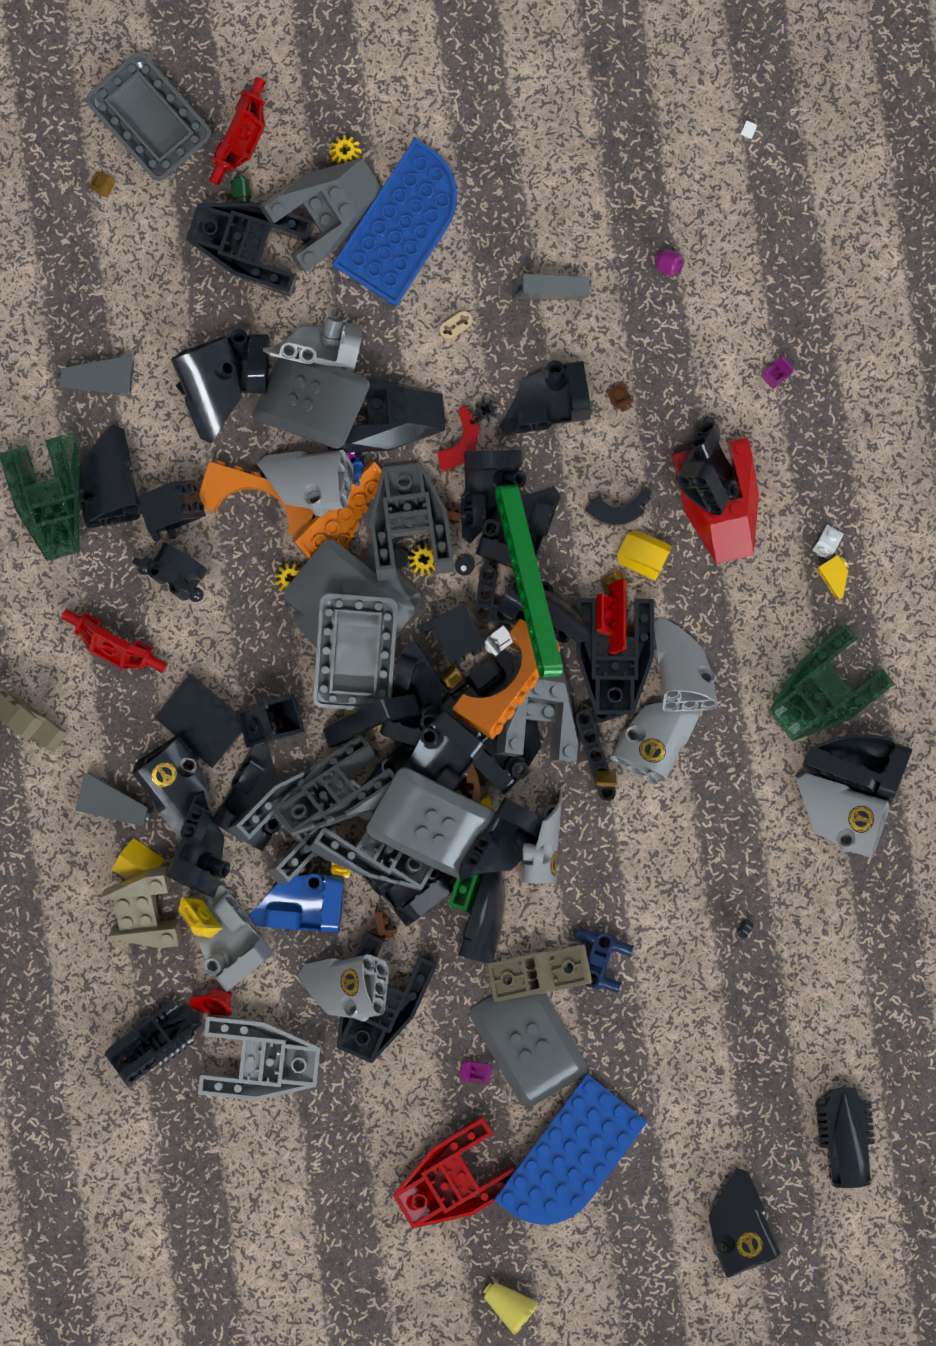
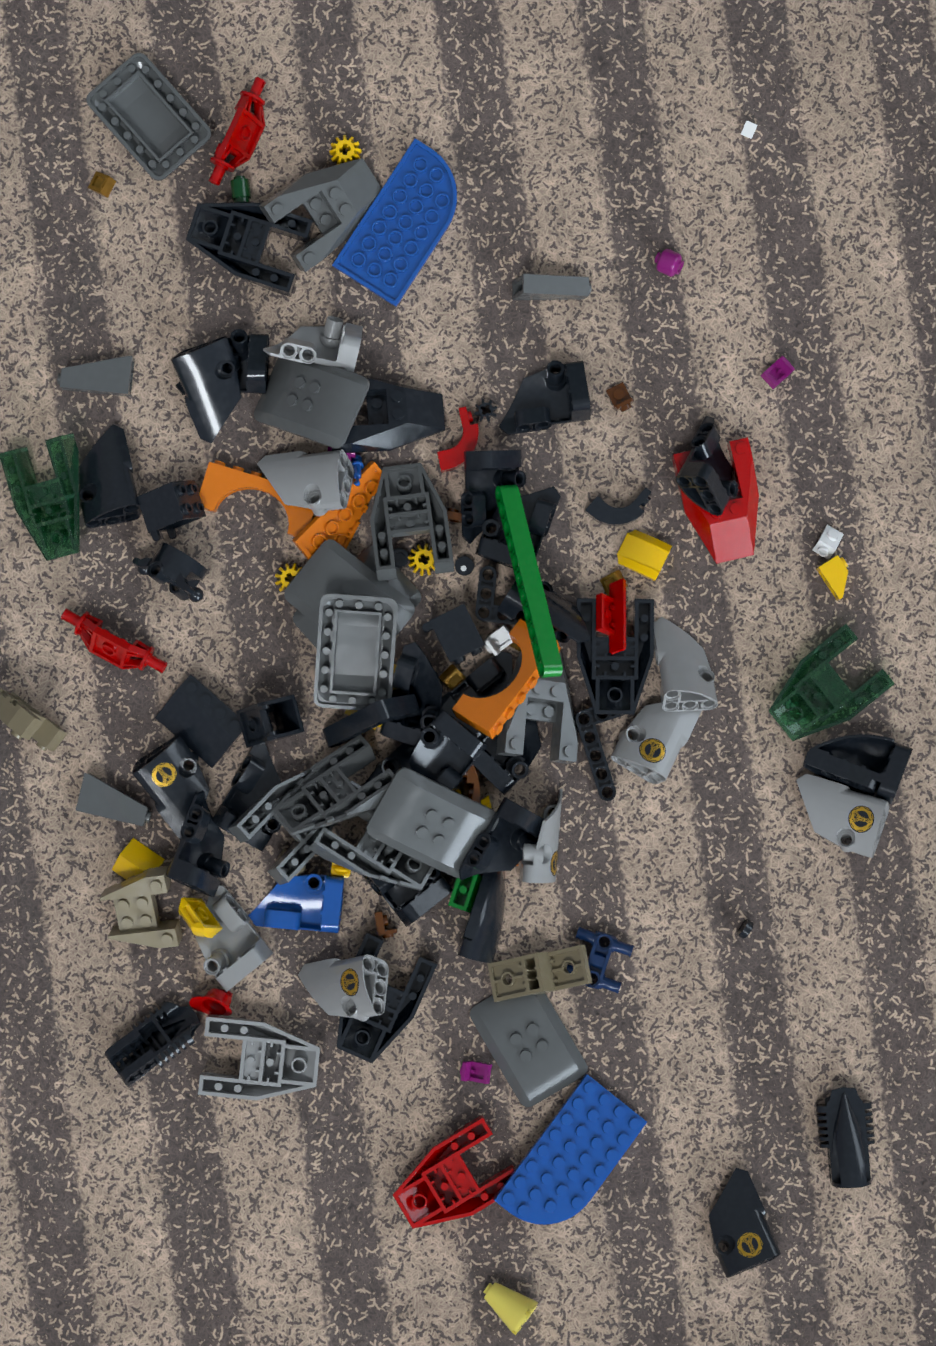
tan beam [440,311,472,340] -> none
pearl gold slope [596,771,616,787] -> none

